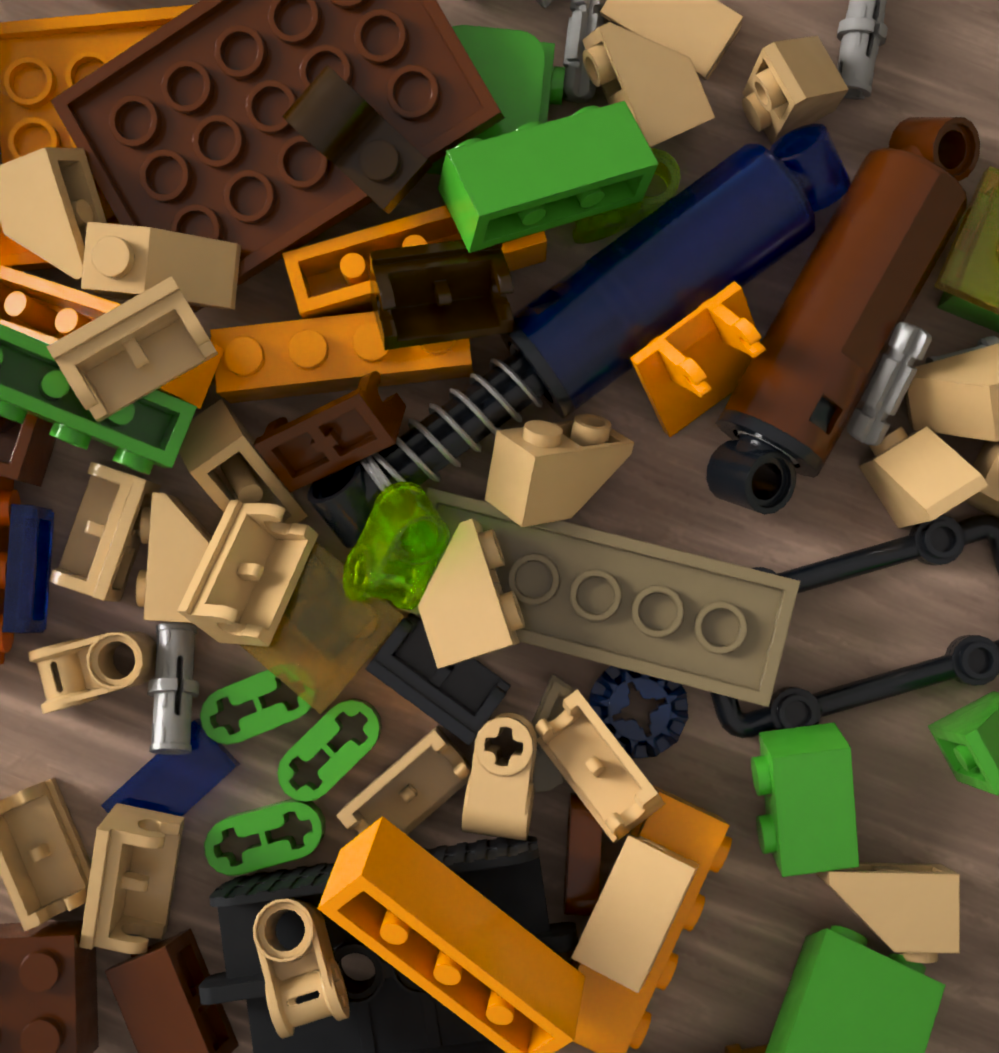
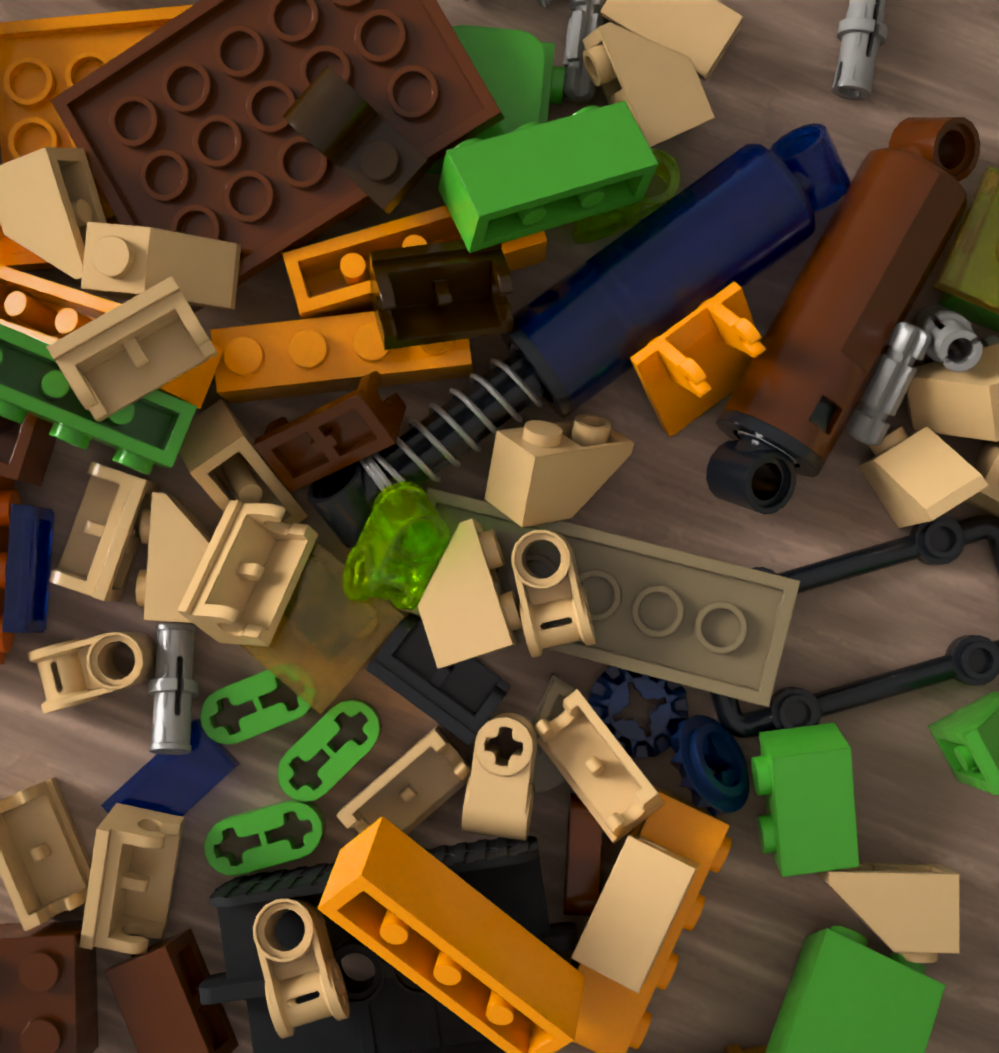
tan slope [742,36,849,145] -> none
none -> tan piece [511,530,596,658]
none -> dark blue gear [669,715,750,817]
none -> light grey pin [914,304,983,372]

